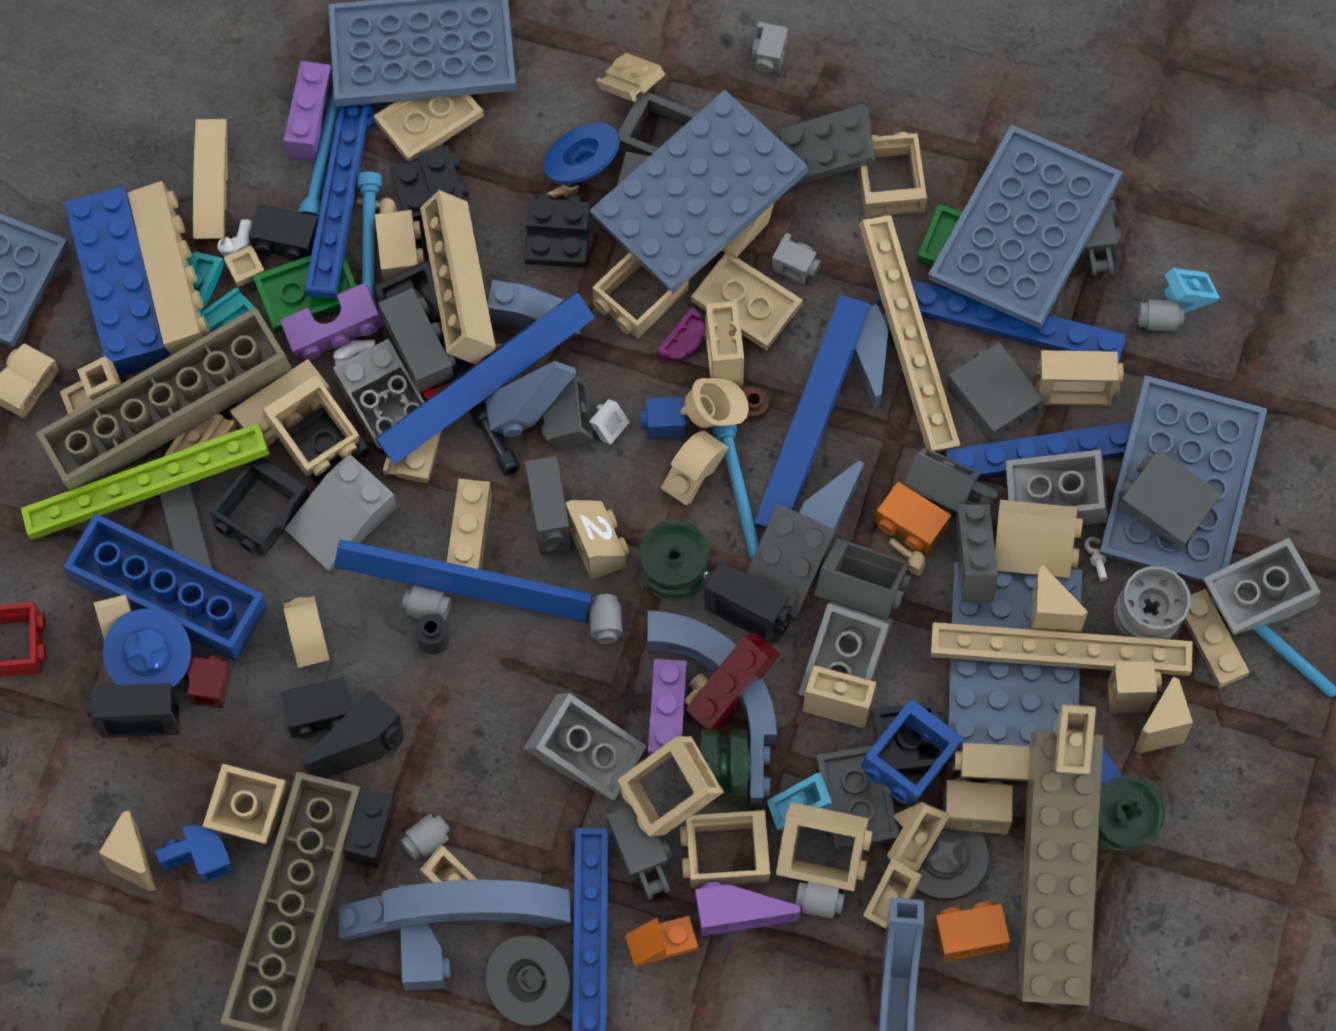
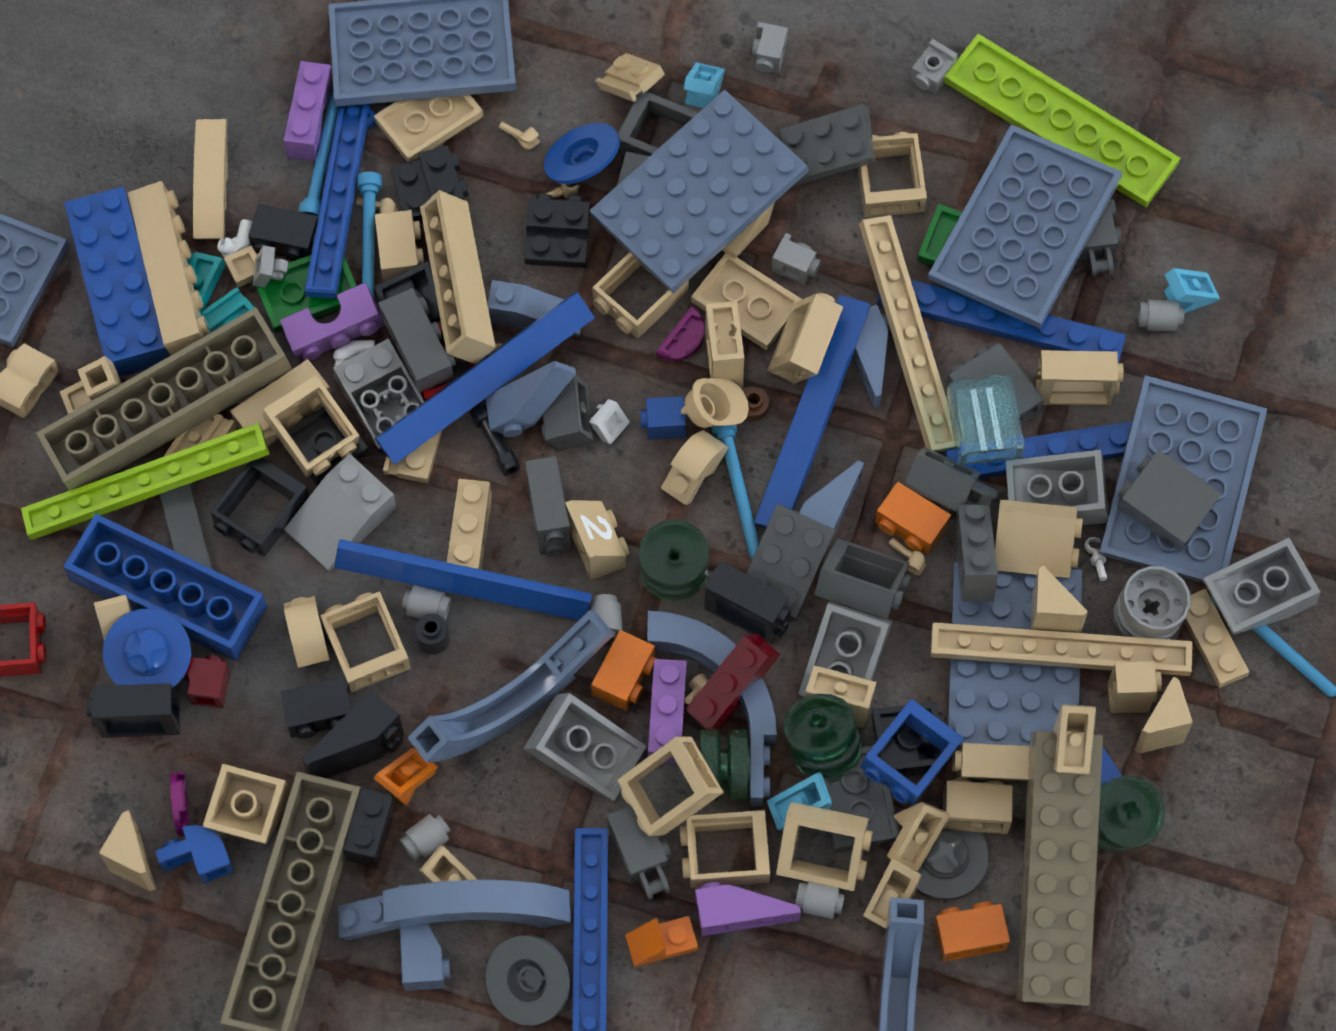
none -> magenta tile [170,771,190,836]
none -> light grey tile [253,245,288,288]
none -> tan window [320,591,411,693]
none -> orange slope [374,747,438,806]
none -> sand blue arch [407,610,614,763]
none -> tan hand [499,122,540,150]
none -> orange brick [591,630,658,711]
none -> medium azure slope [684,62,725,108]
none -> tan window [767,293,843,384]
none -> clear green wheel [783,694,862,778]
none -> light grey brick [911,39,958,95]
none -> lime plate [944,34,1181,207]
none -> clear light blue brick [947,375,1025,466]

